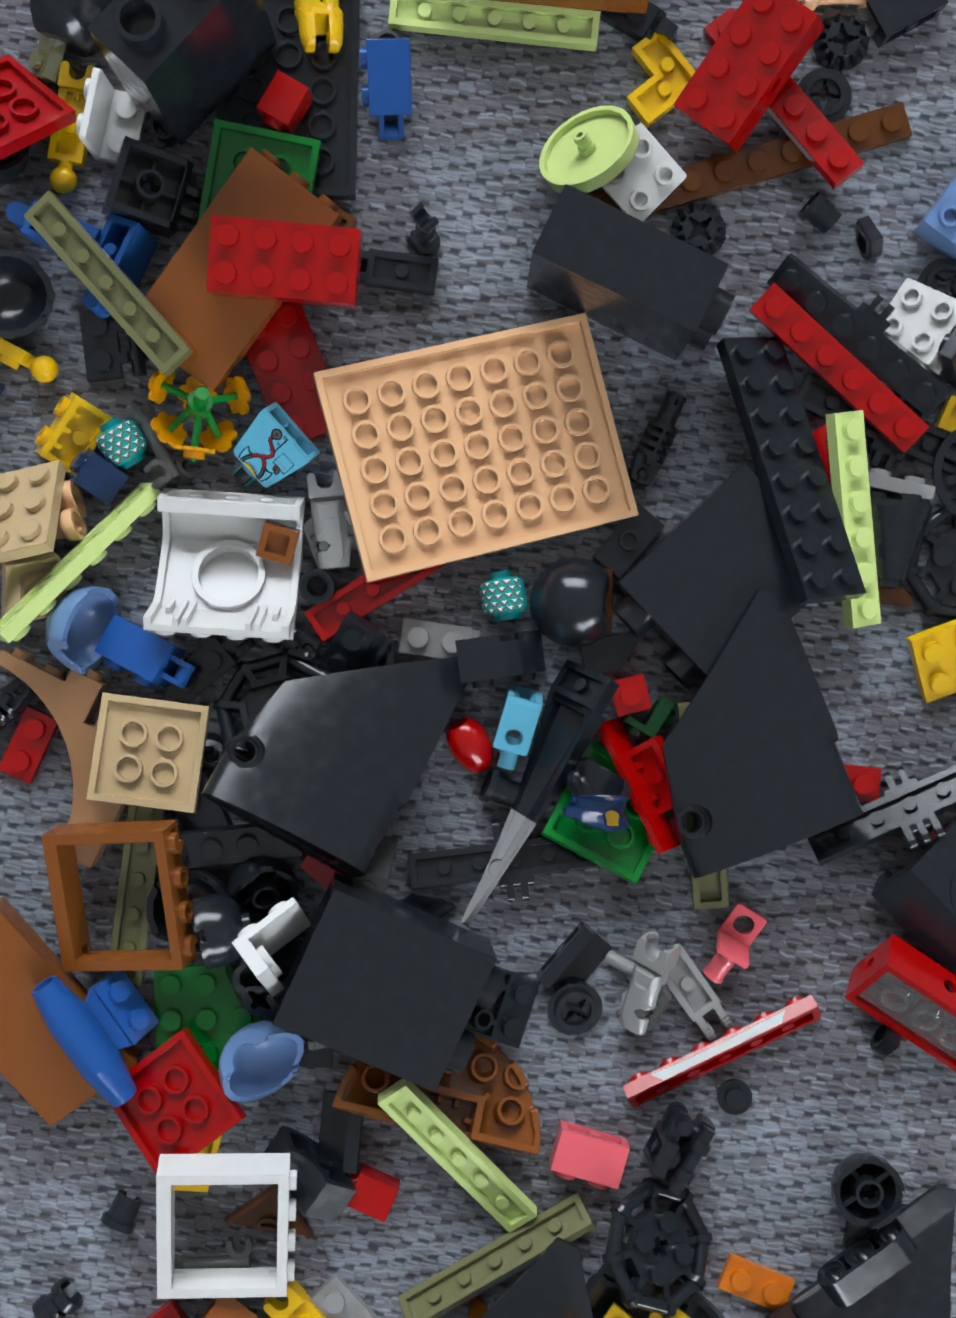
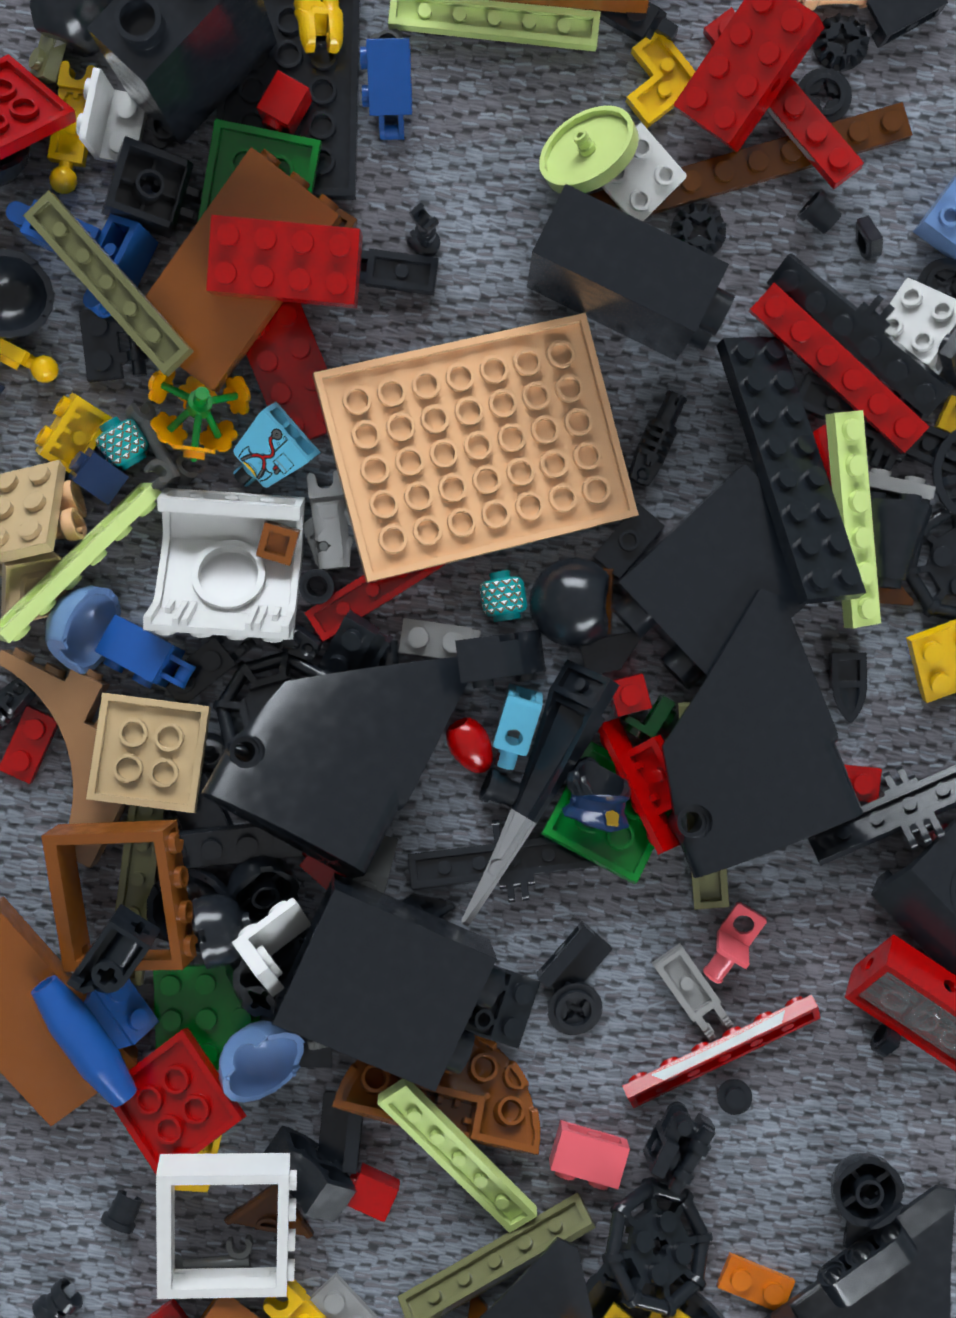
light grey piece [605,931,681,1035] -> none
none -> black piece [67,904,161,994]
none -> black plate [829,652,867,723]

